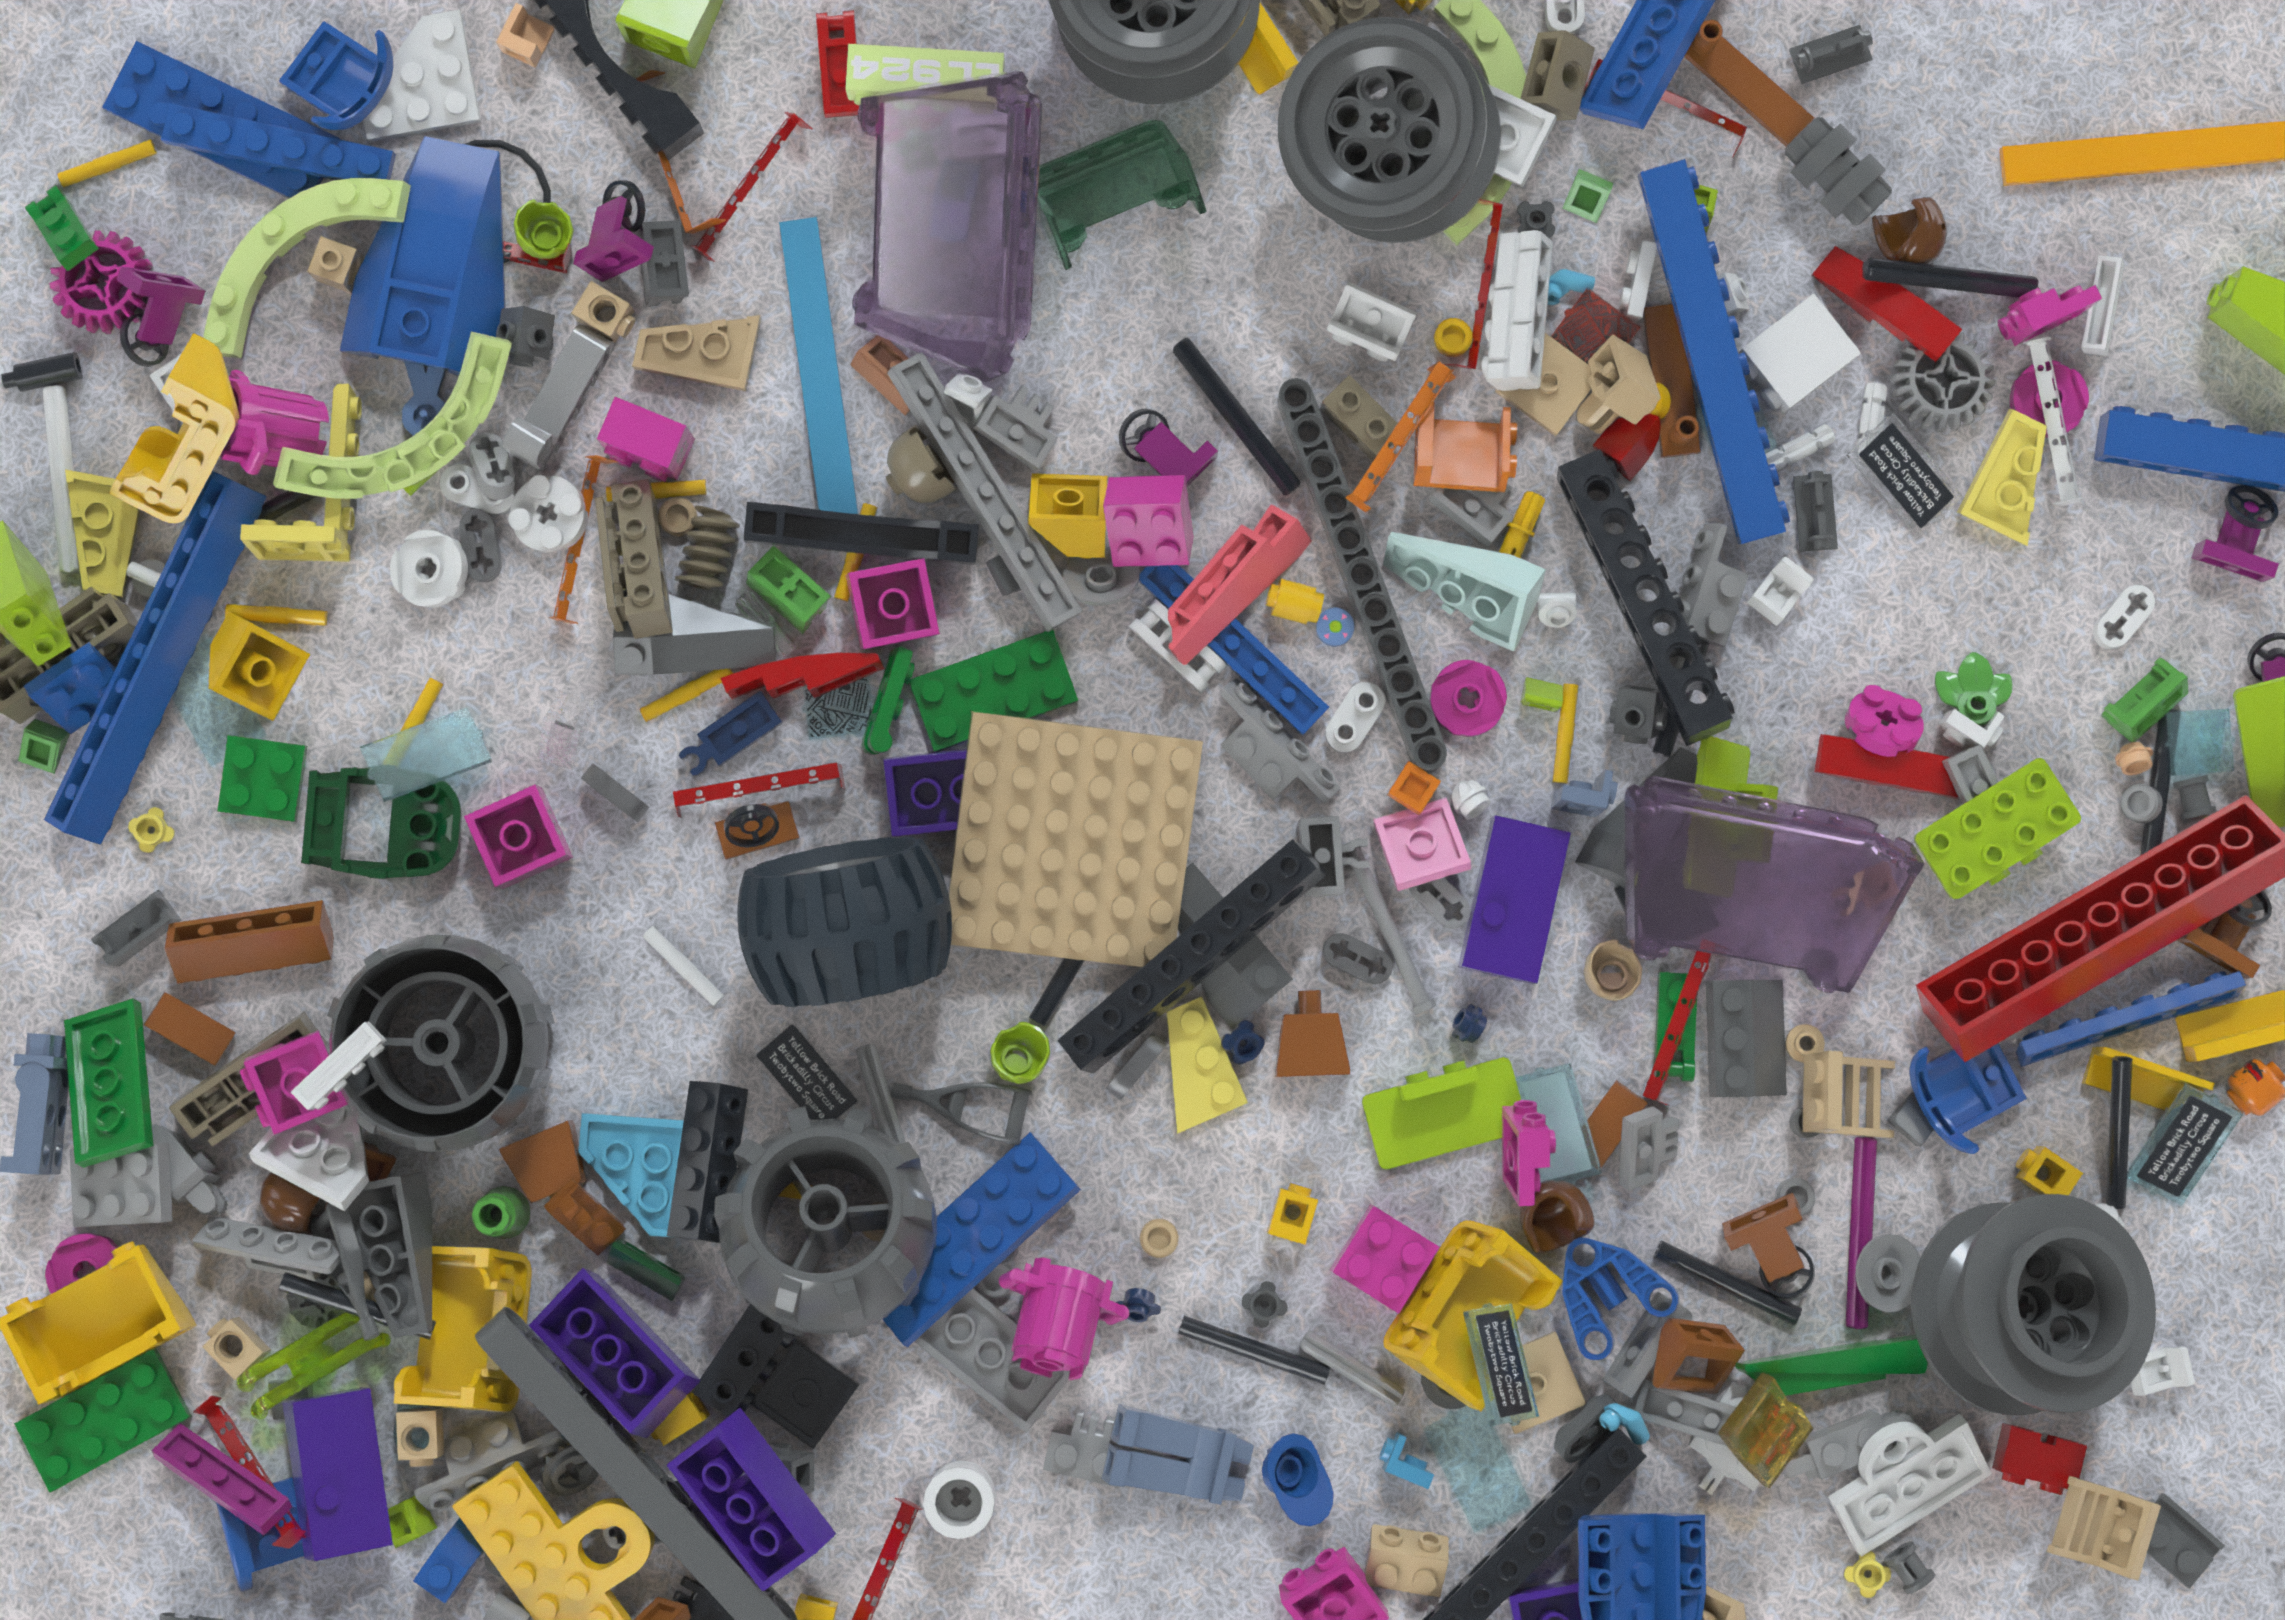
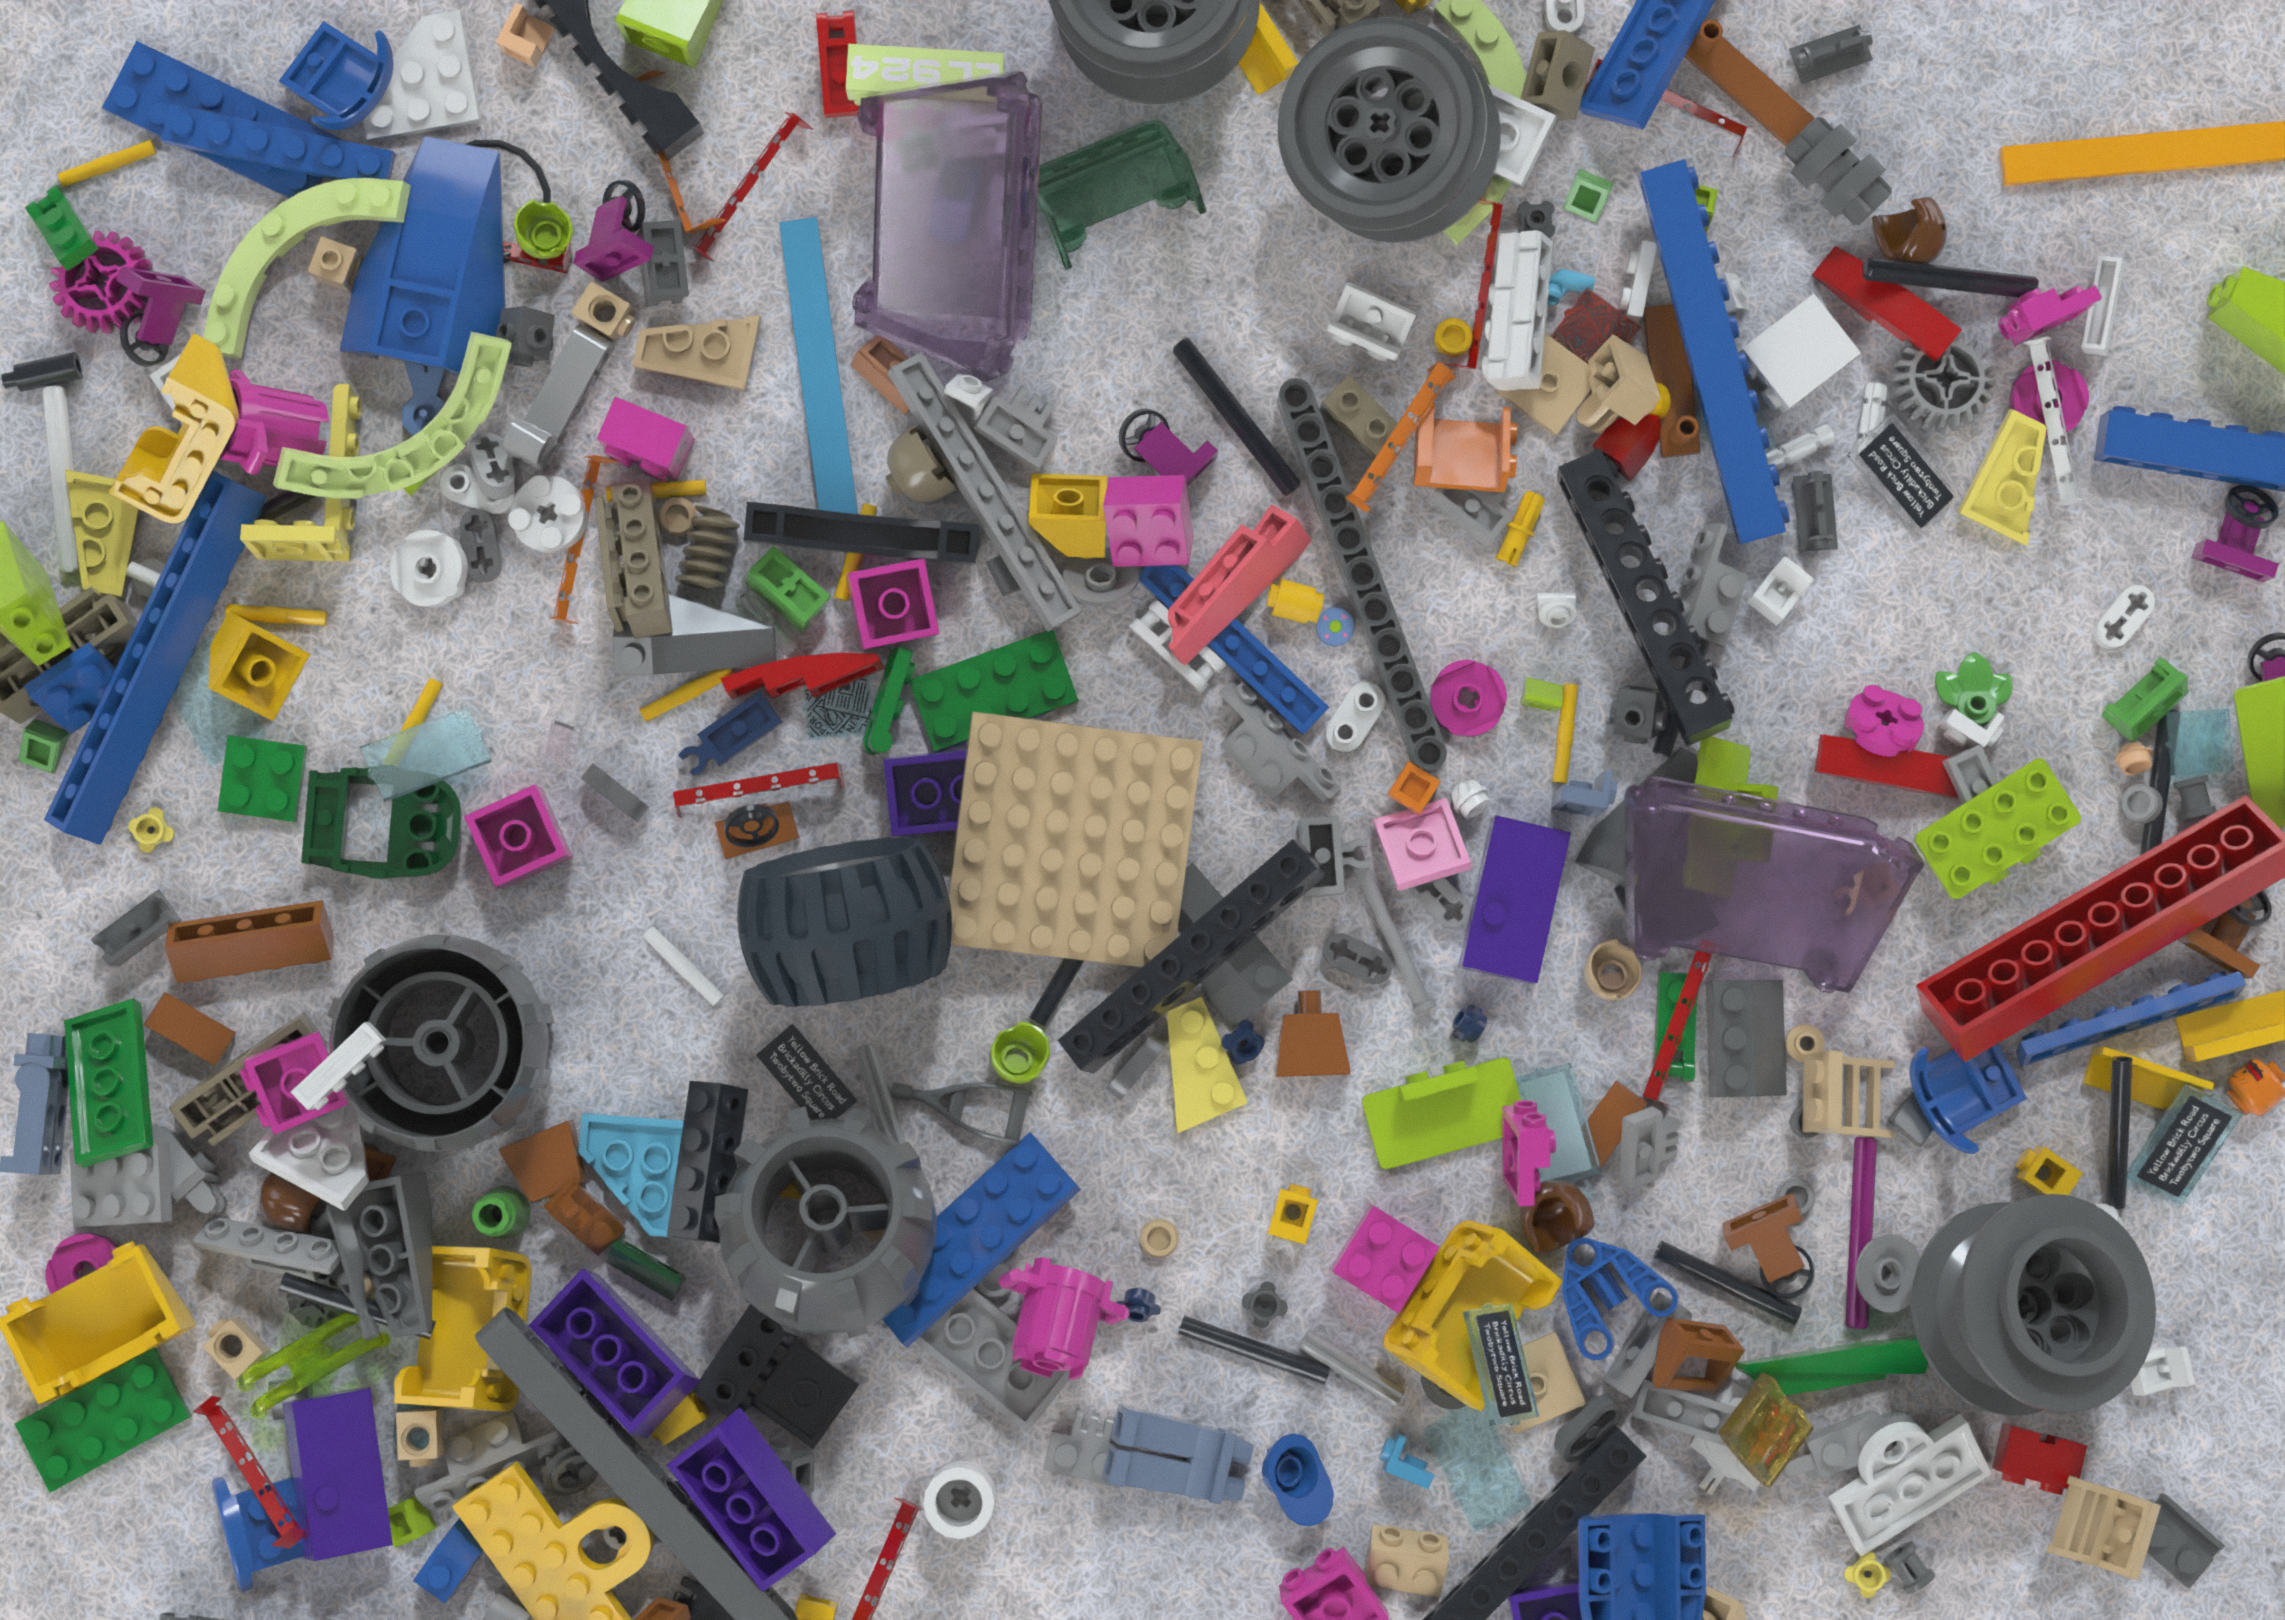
magenta plate [151,1423,292,1535] -> none
light aqua wedge [1383,532,1546,651] -> none
medium azure arm [1599,1403,1650,1445] -> none

